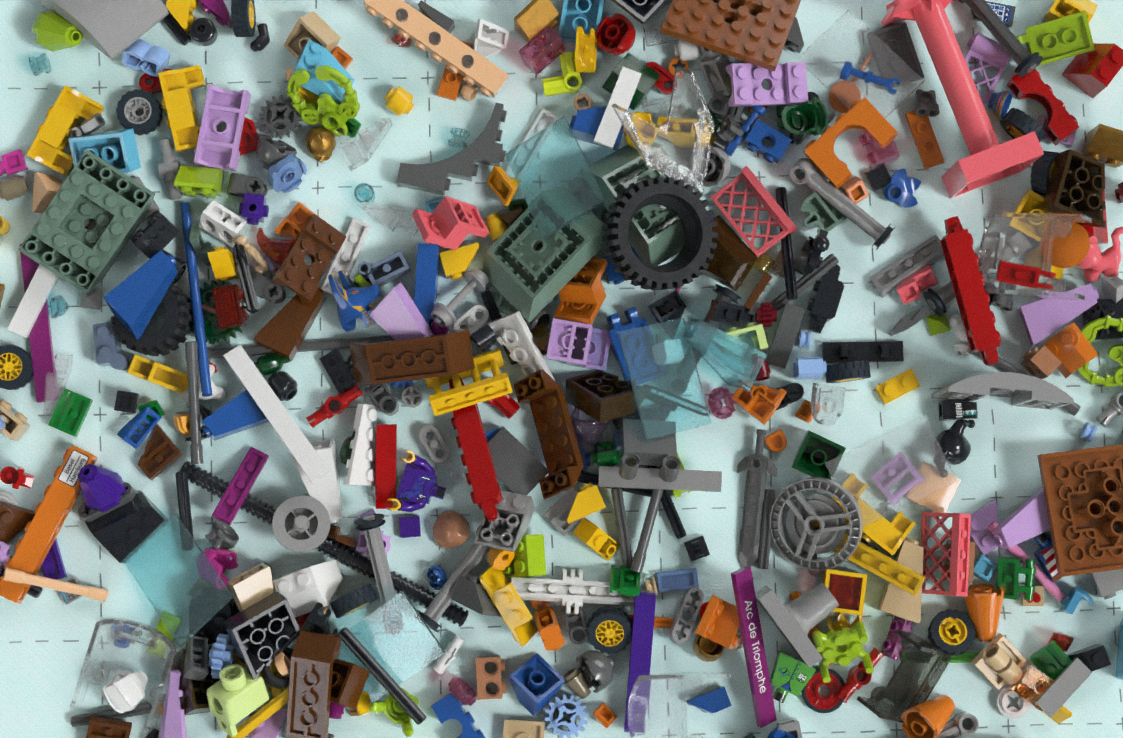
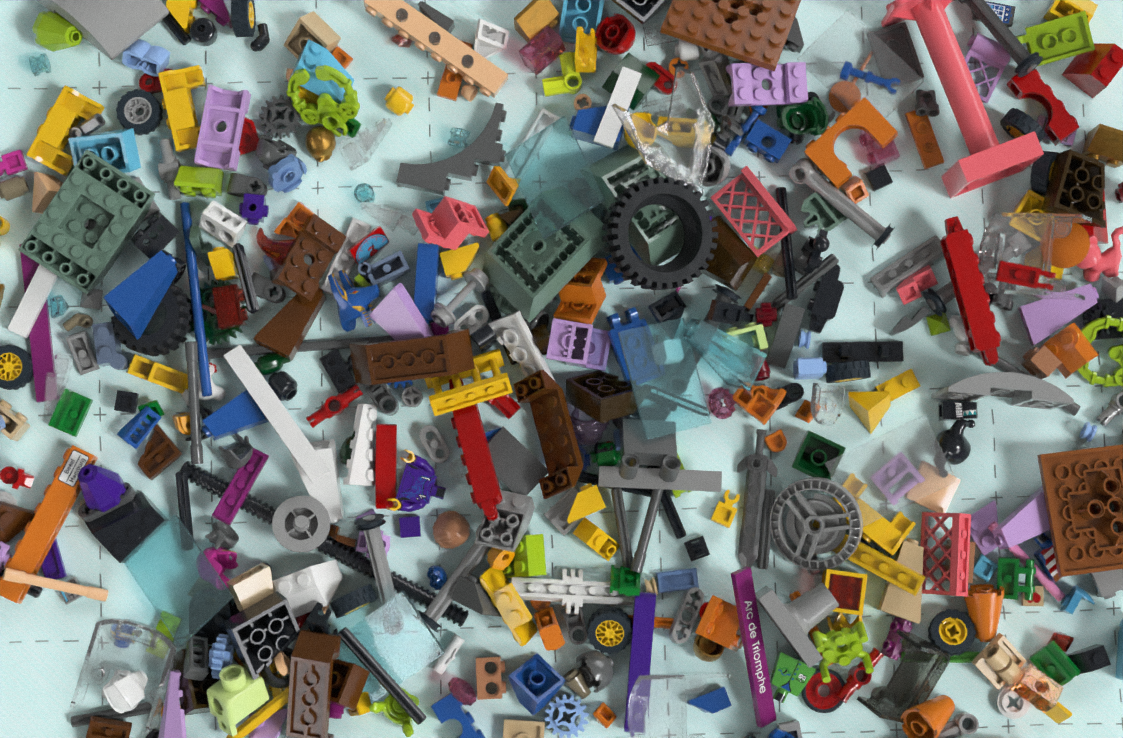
tan arm [234,235,268,275] -> none
blue plate [883,169,921,208] -> none
blue piece [988,91,1012,119] -> none
light grey tile [1035,658,1092,717] -> none
none -> dark tan arm [62,313,93,332]
none -> light grey slope [66,330,100,376]
none -> dark grey piece [218,433,253,469]
none -> slope [346,226,390,265]
none -> yellow plate [710,490,740,528]
none -> yellow slope [848,391,891,434]

